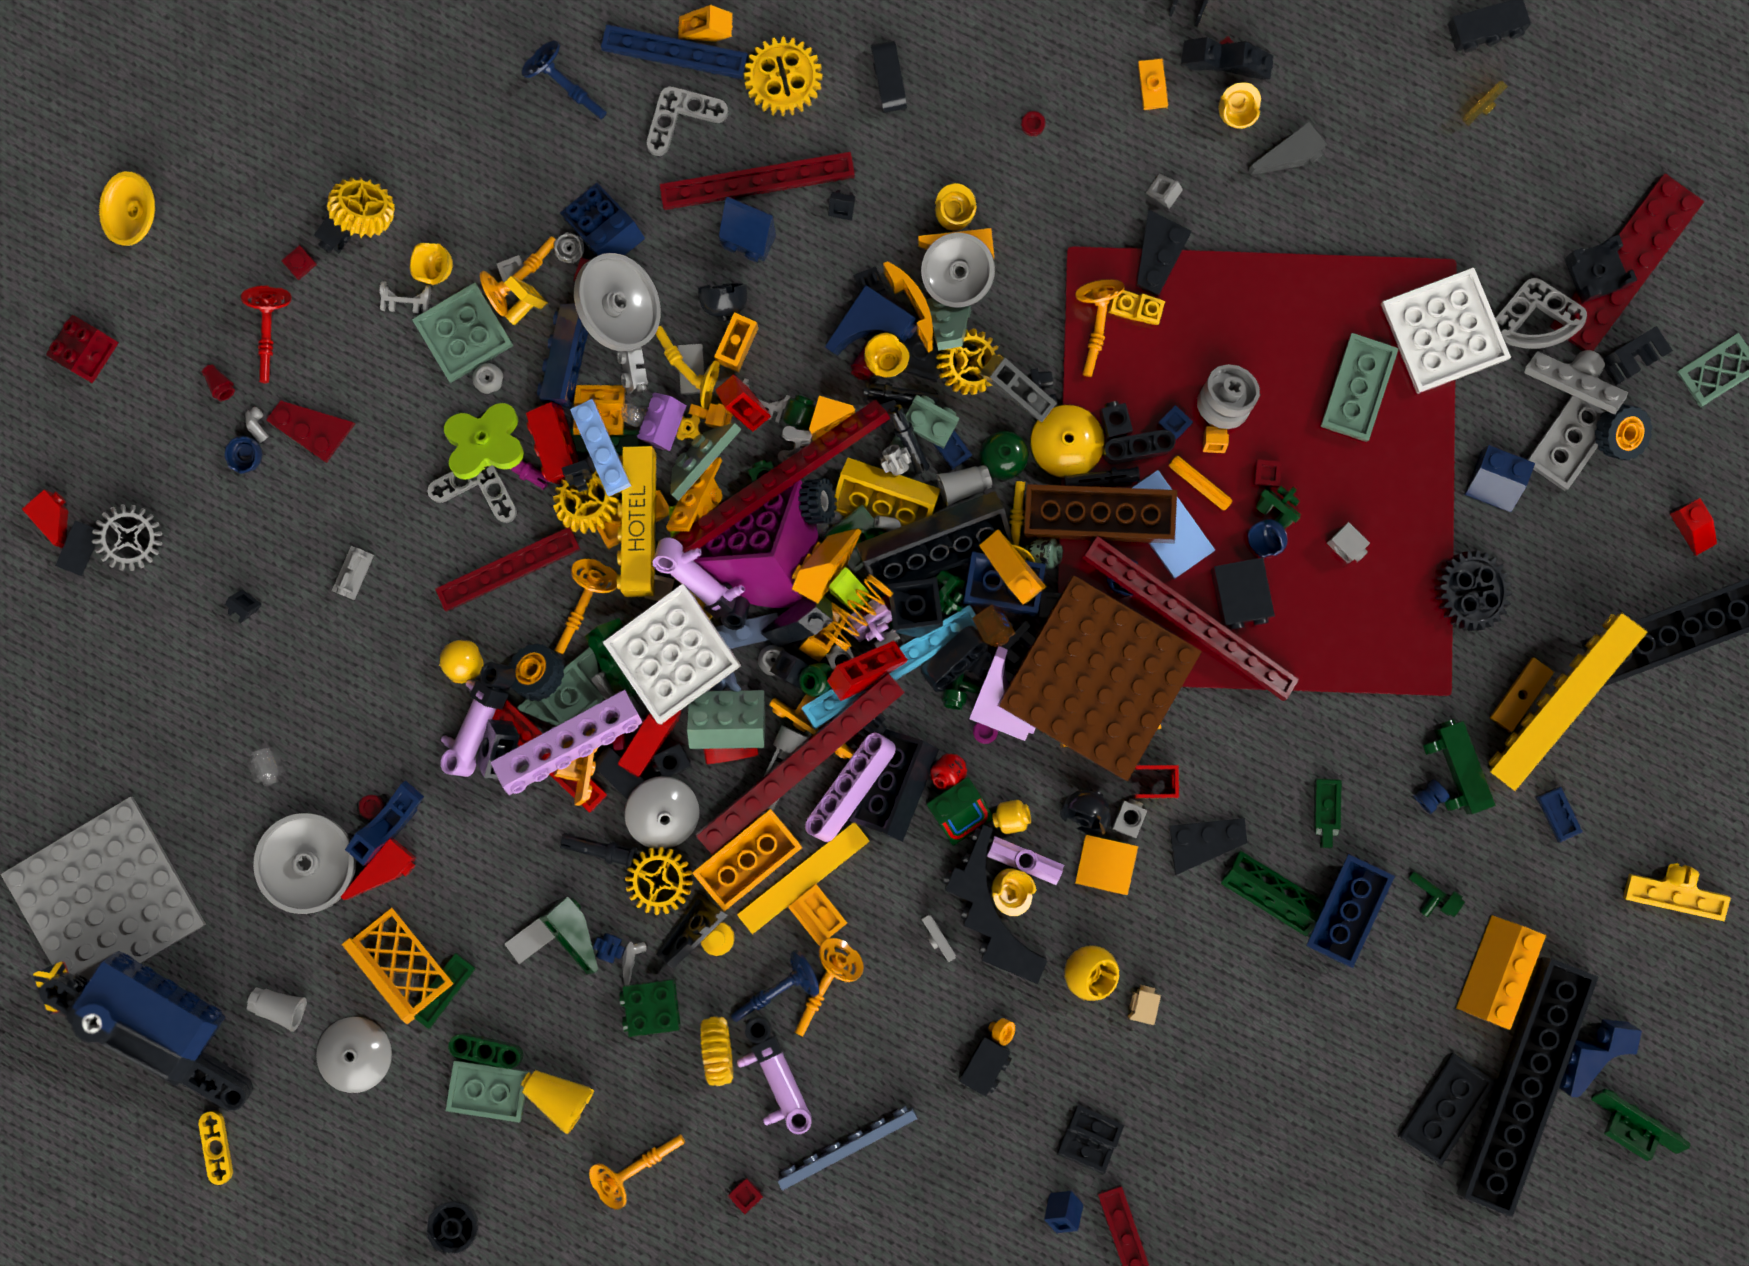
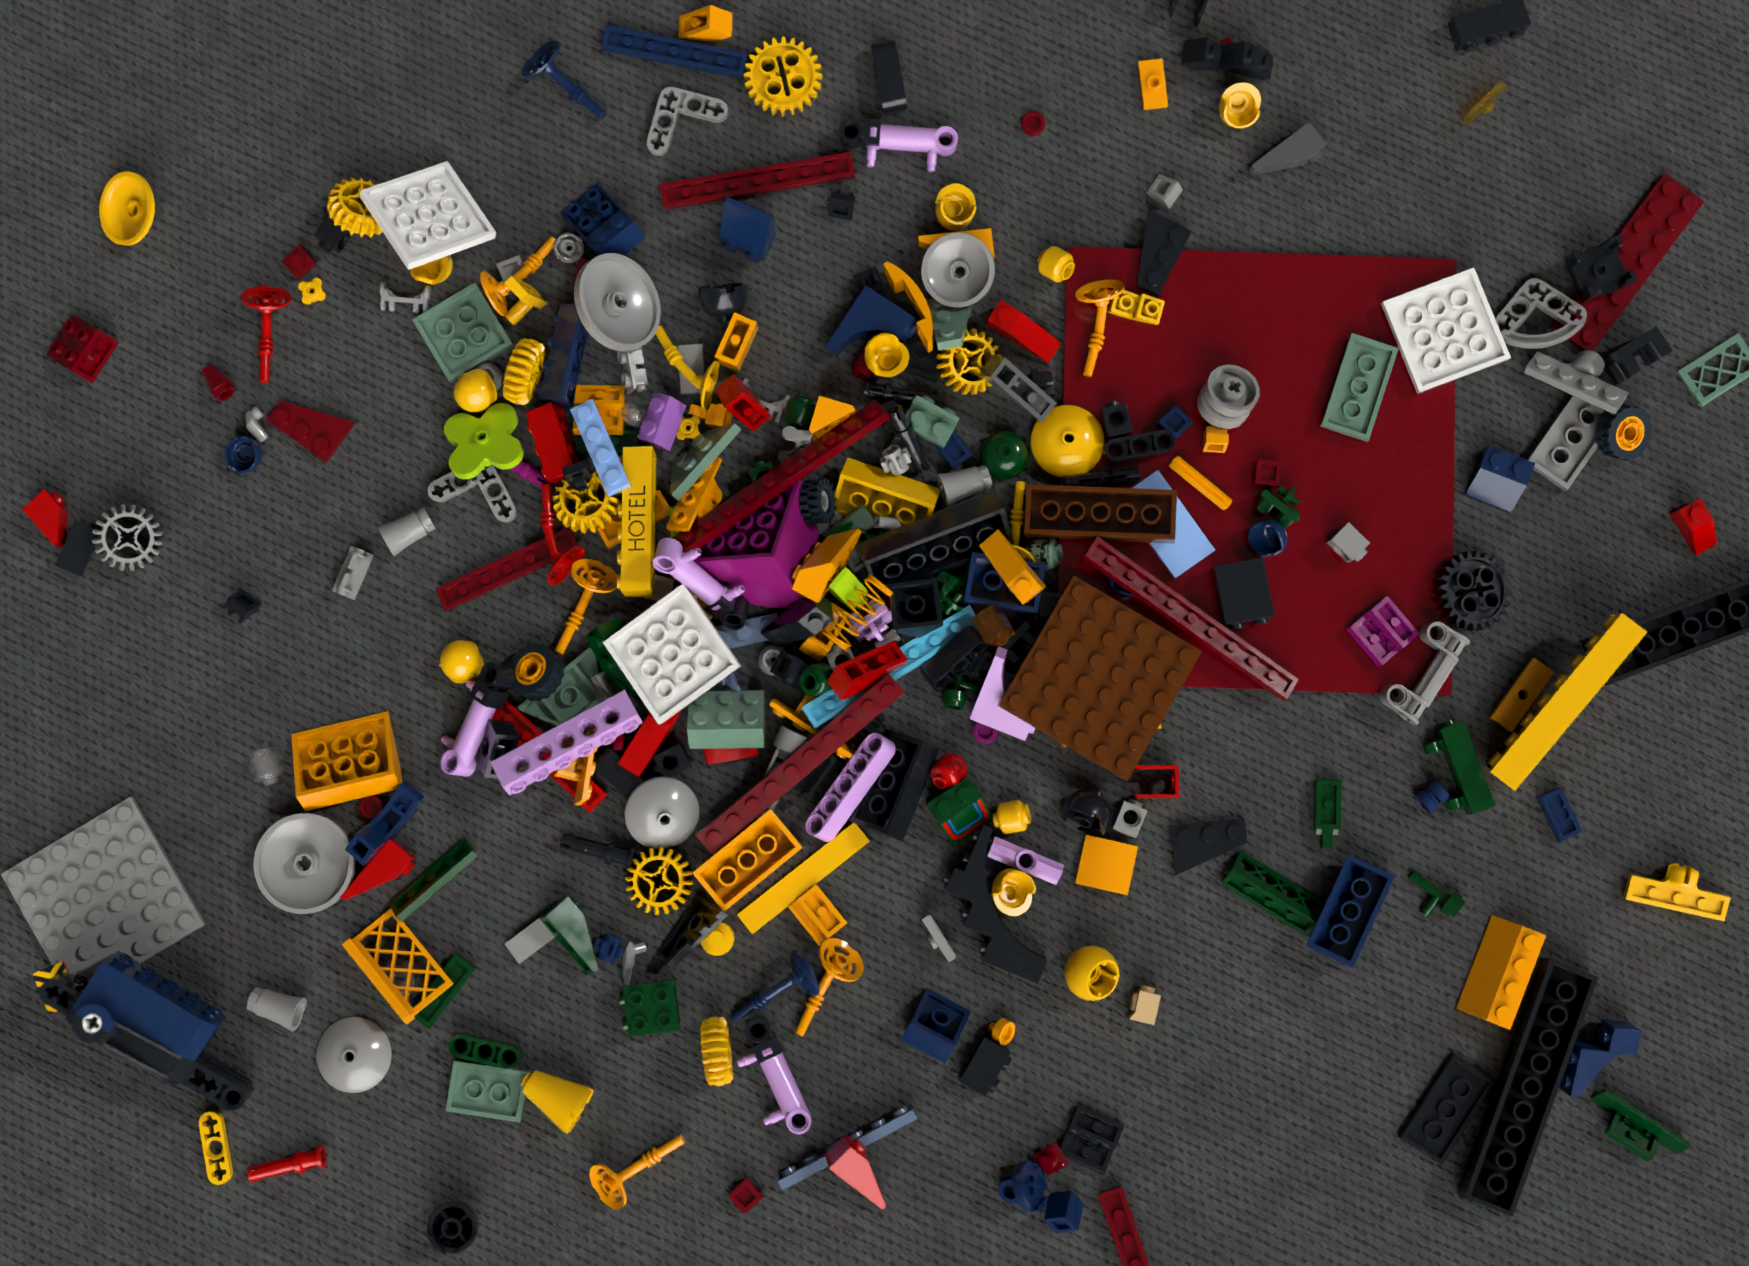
none -> red pin [247,1145,327,1183]
none -> light orange slope [291,711,402,811]
none -> yellow plate [298,278,326,305]
none -> white plate [360,161,496,270]
none -> light grey plant [377,508,436,557]
none -> dark green plate [389,837,478,922]
none -> yellow helmet [453,368,497,412]
none -> yellow gear [502,338,546,405]
none -> red dish [540,484,585,586]
none -> black hinge [792,755,837,800]
none -> slope [825,1134,886,1210]
none -> lavender piece [839,119,958,172]
none -> dark blue slope [901,988,971,1063]
none -> red slope [987,300,1061,364]
none -> dark blue tile [998,1160,1047,1212]
none -> dark red plate [1033,1142,1069,1176]
none -> yellow head [1038,246,1075,282]
none -> magenta slope [1346,596,1420,668]
none -> light grey piece [1379,622,1470,726]

